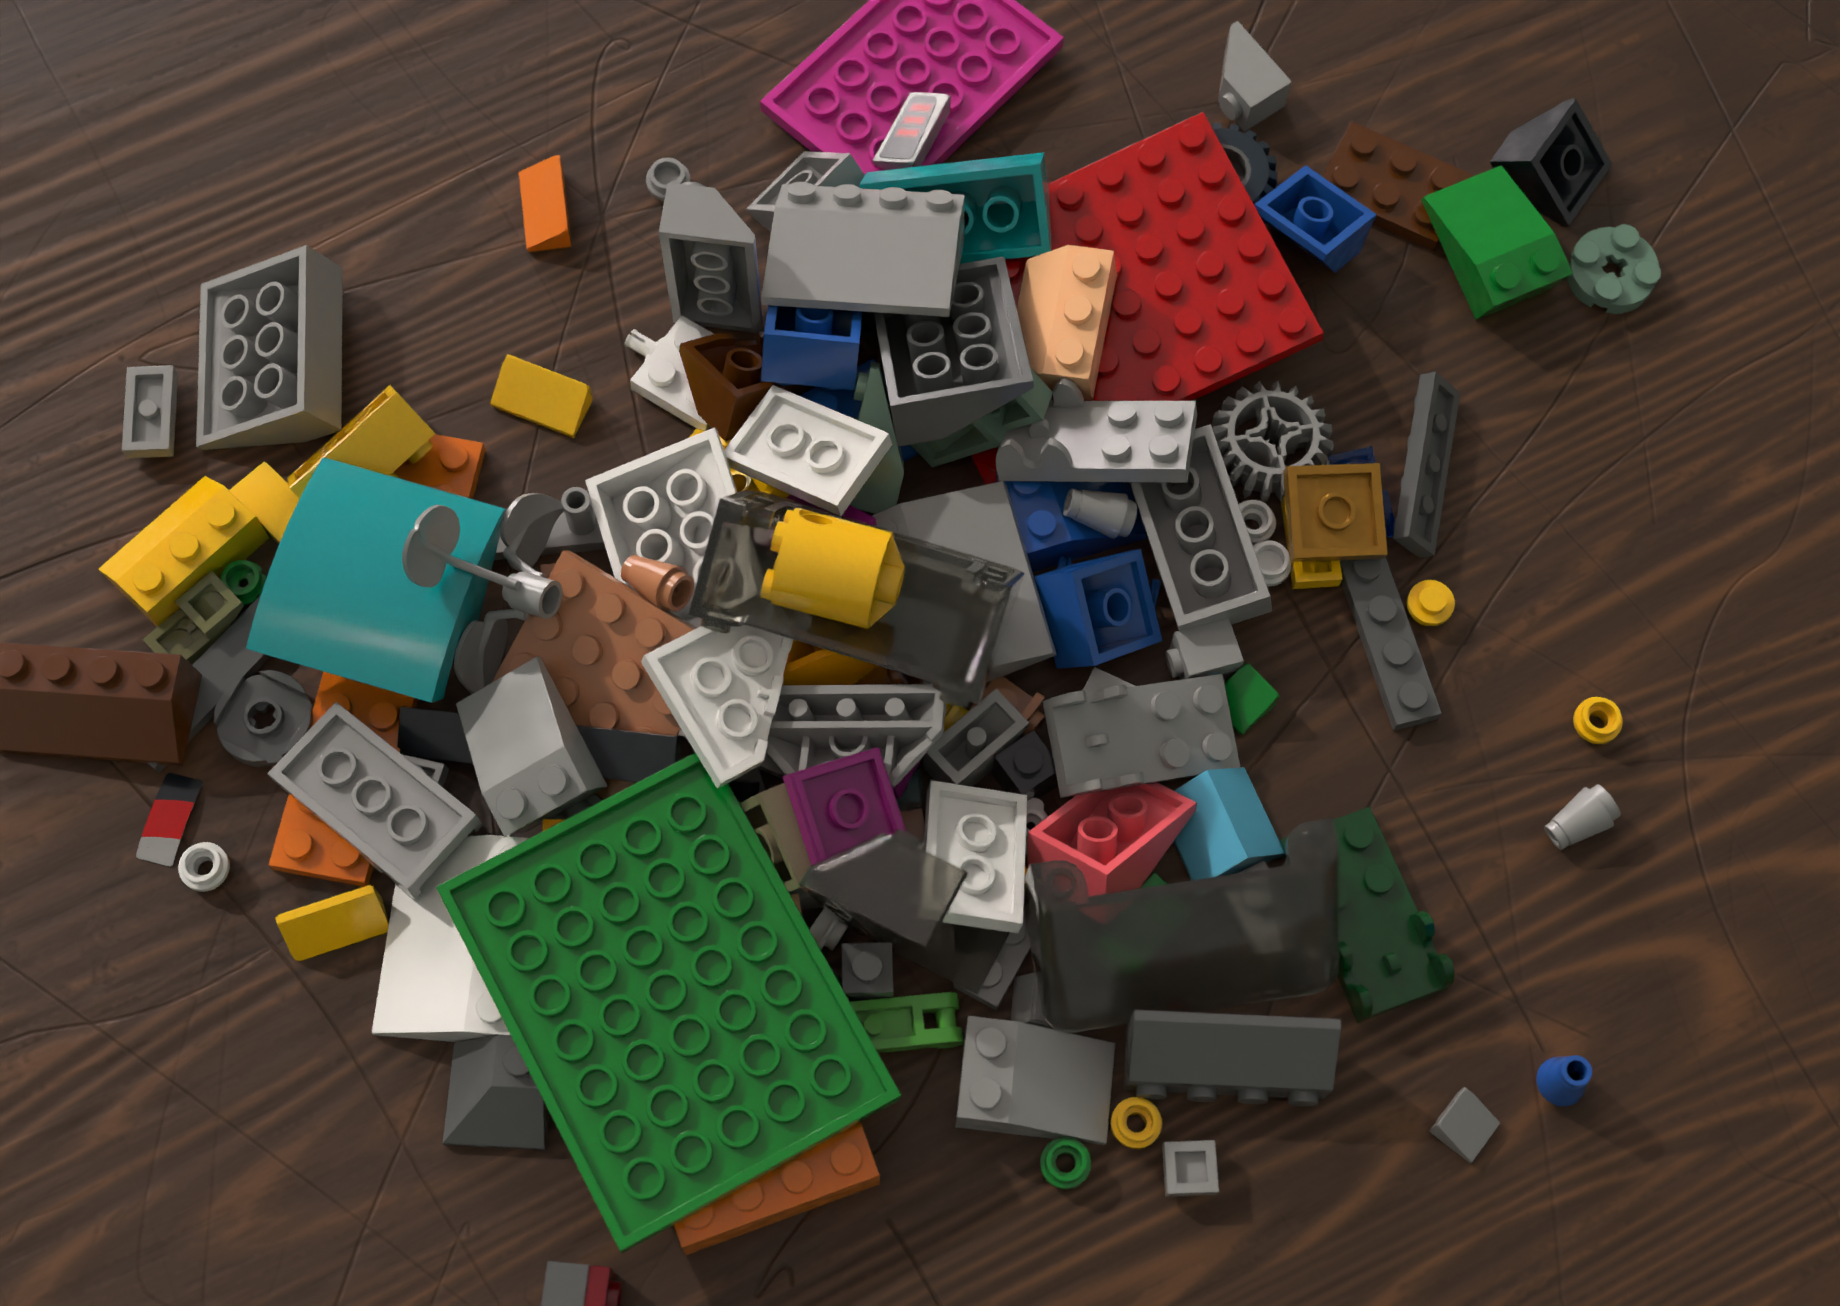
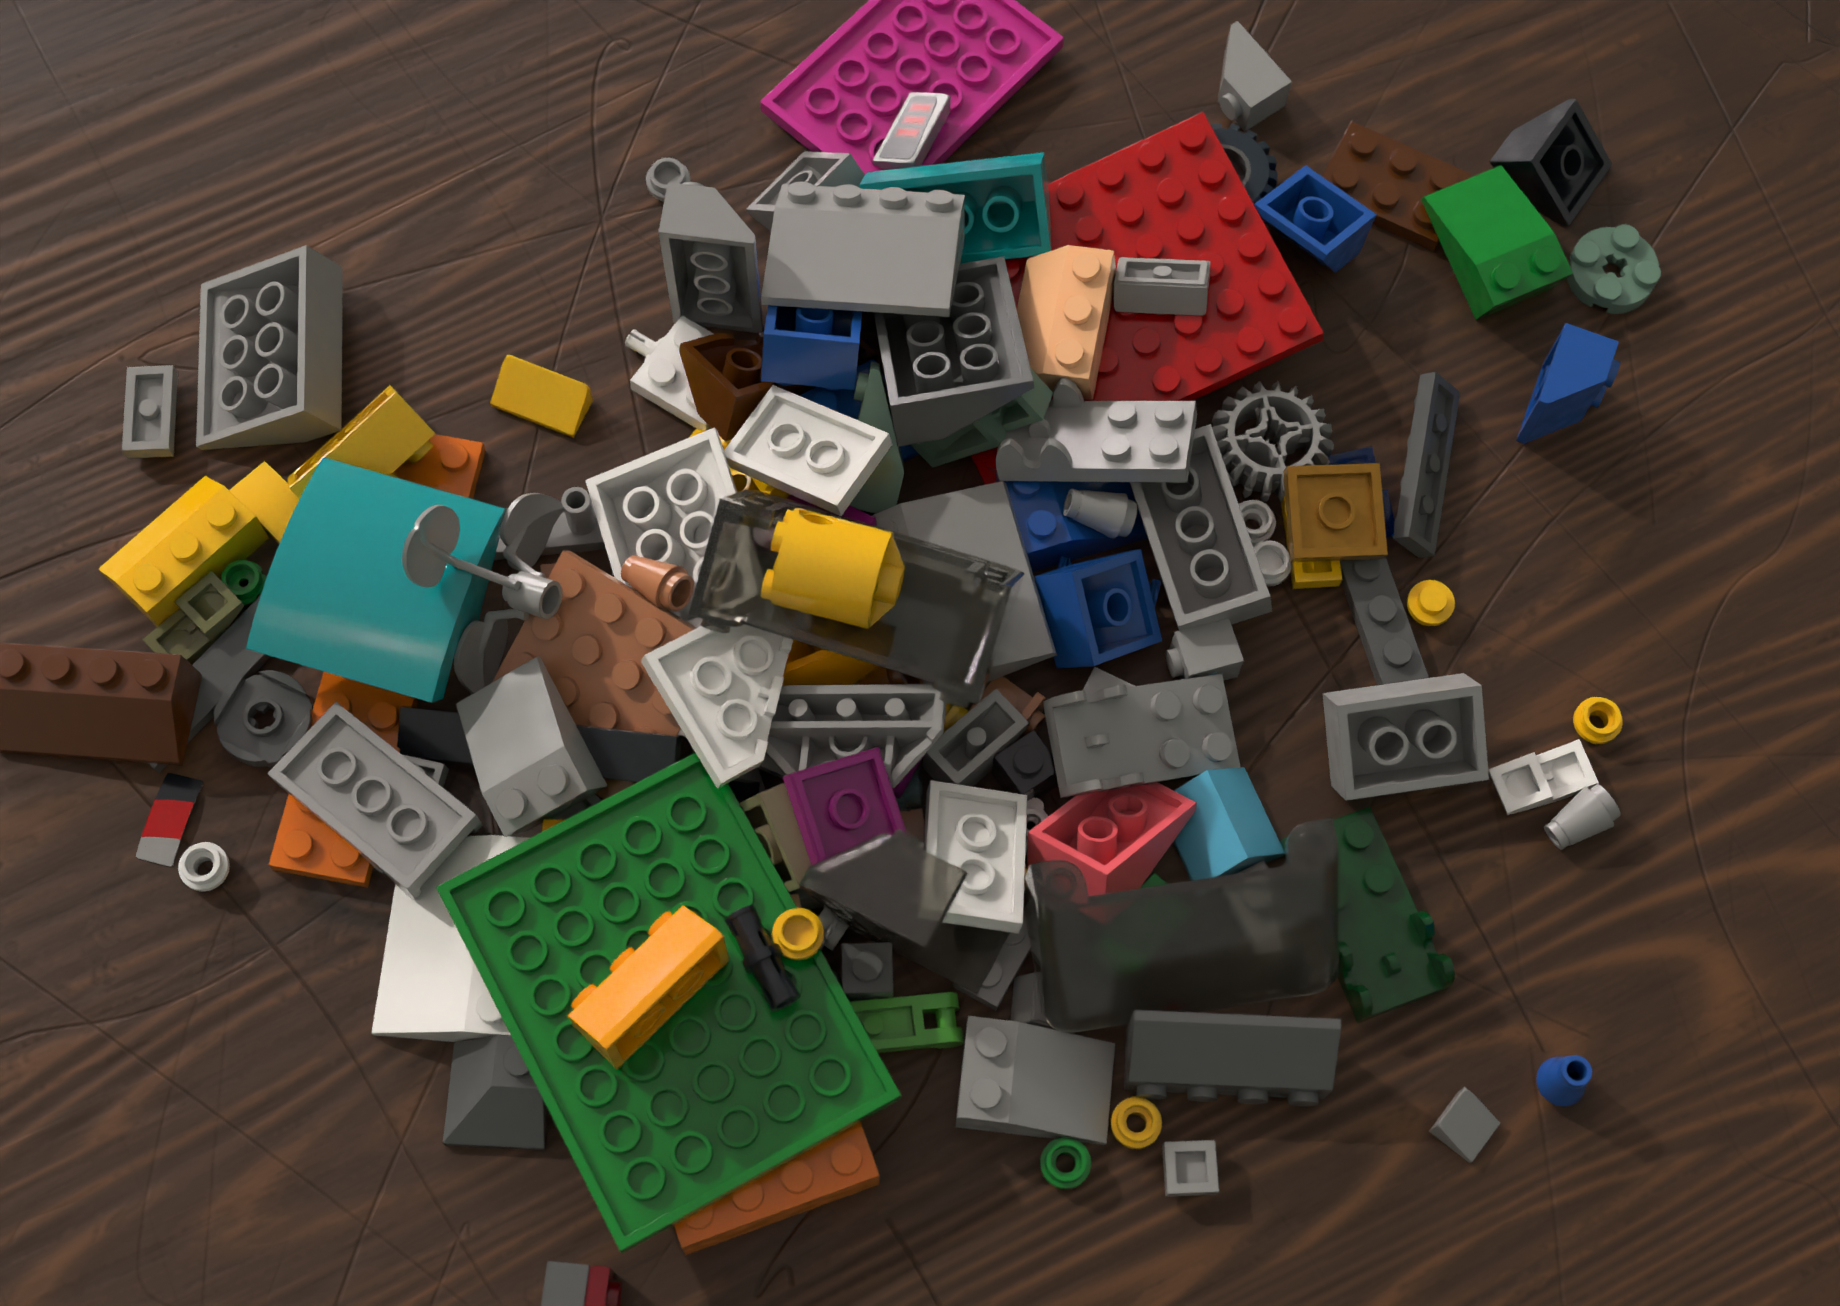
yellow slope [275,885,389,961] -> none
orange slope [519,155,572,252] -> none
green slope [1224,663,1280,736] -> none
none -> light orange slope [568,906,729,1070]
none -> black pin [725,905,801,1012]
none -> yellow plate [772,908,824,960]
none -> light grey slope [1114,257,1210,316]
none -> light grey brick [1322,673,1489,800]
none -> white slope [1489,739,1599,815]
none -> blue slope [1516,323,1621,444]

